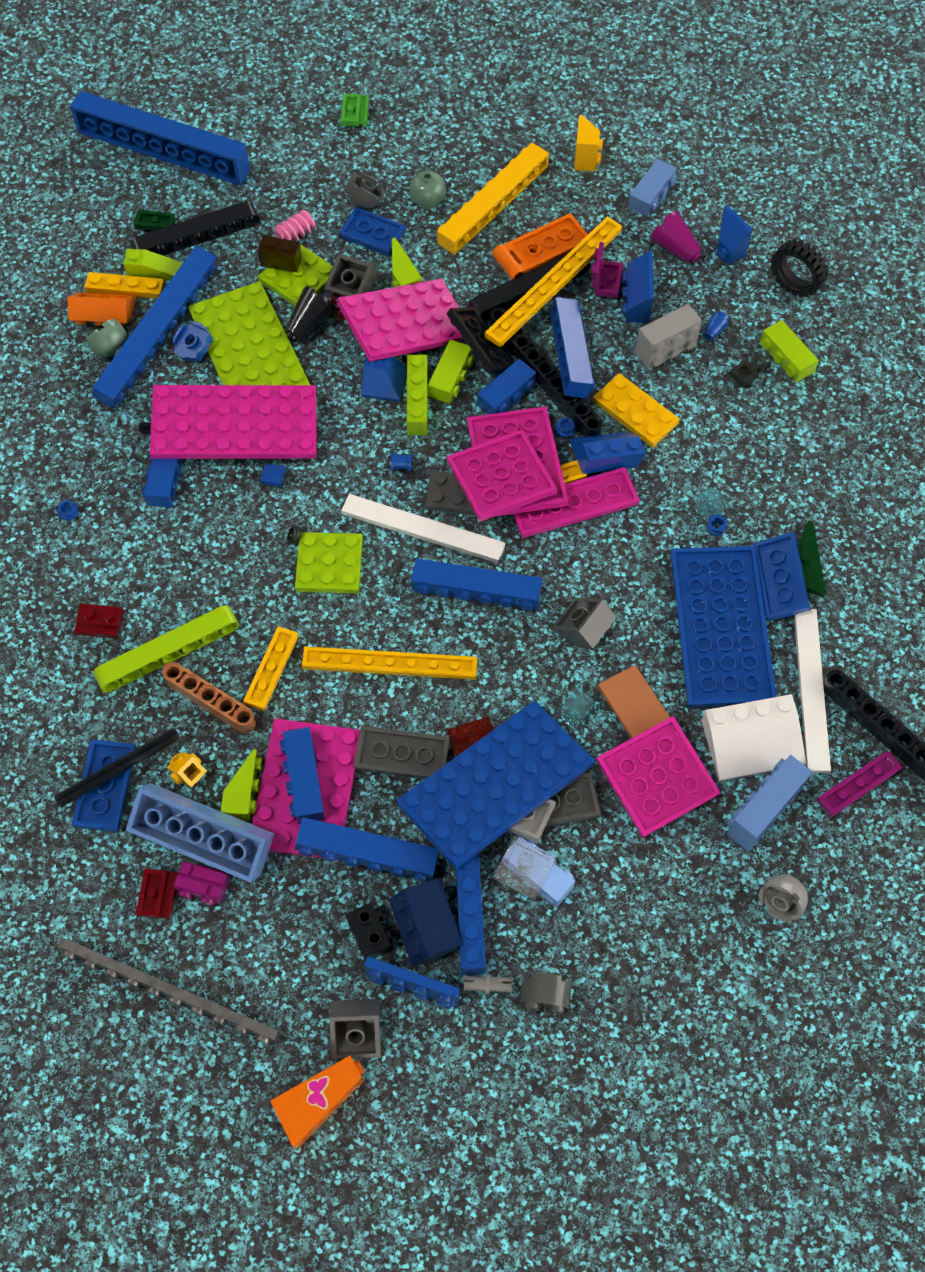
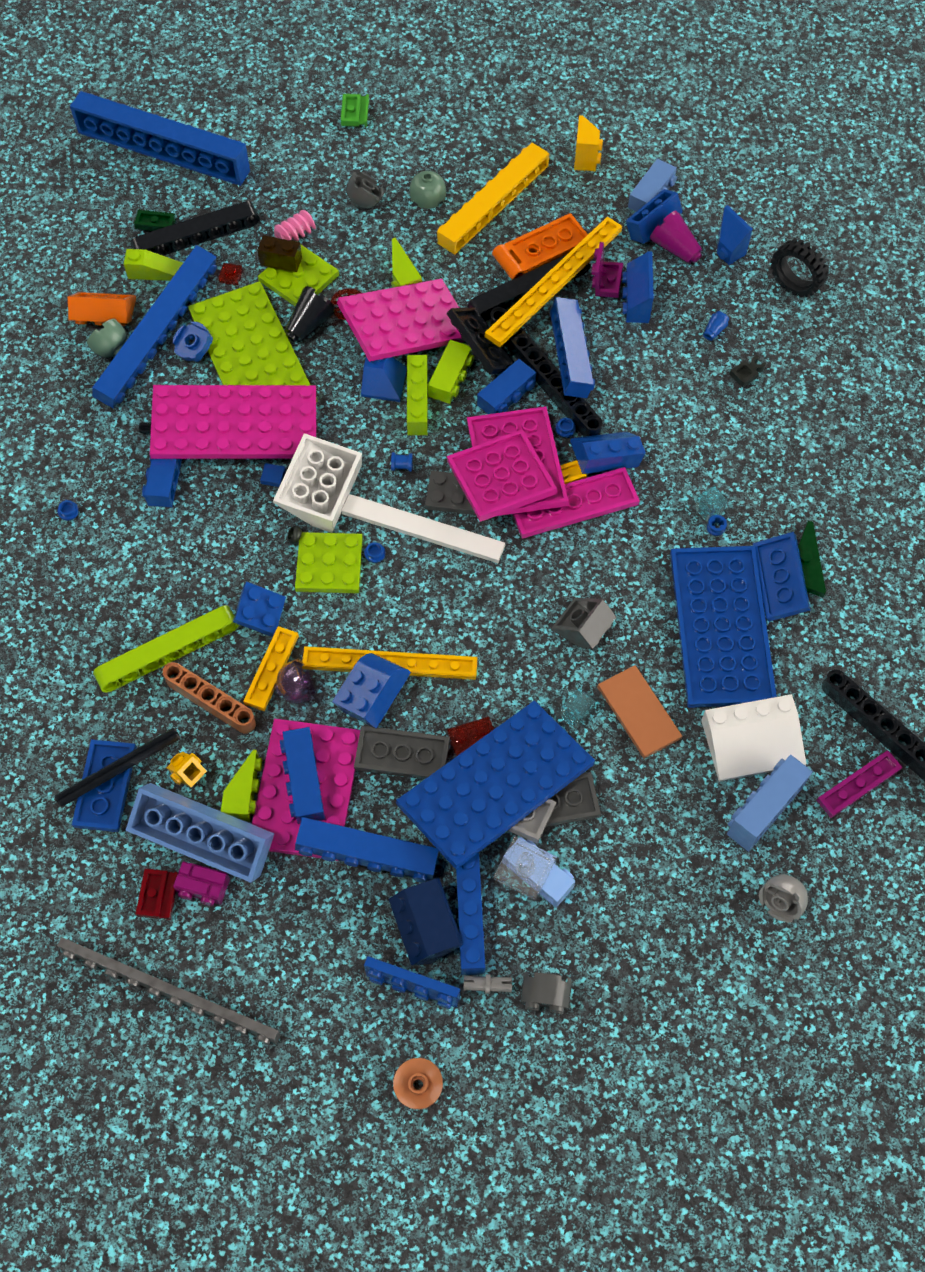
dark red plate [74,603,124,639] -> none
yellow plate [84,272,165,299] -> none
orange slope [270,1055,365,1150] -> none
dark grey slope [324,253,379,296] -> none
dark grey slope [329,999,381,1059] -> none
blue tile [339,207,406,257] -> none
black brick [345,903,393,961] -> none
blue brick [411,558,542,610] -> none
yellow plate [592,373,680,448] -> none
dark pink plate [595,716,721,838] -> none
light grey brick [635,304,702,369] -> none
lime brick [760,320,819,383] -> none
white tile [794,609,831,774] -> none
none -> clear red plate [218,263,243,285]
none -> blue plate [233,581,286,637]
none -> white slope [273,433,362,533]
none -> clear purple cylinder [275,659,315,704]
none -> blue brick [332,653,411,729]
none -> blue plate [364,542,386,563]
none -> nougat dish [393,1058,443,1110]
none -> blue brick [625,189,683,244]

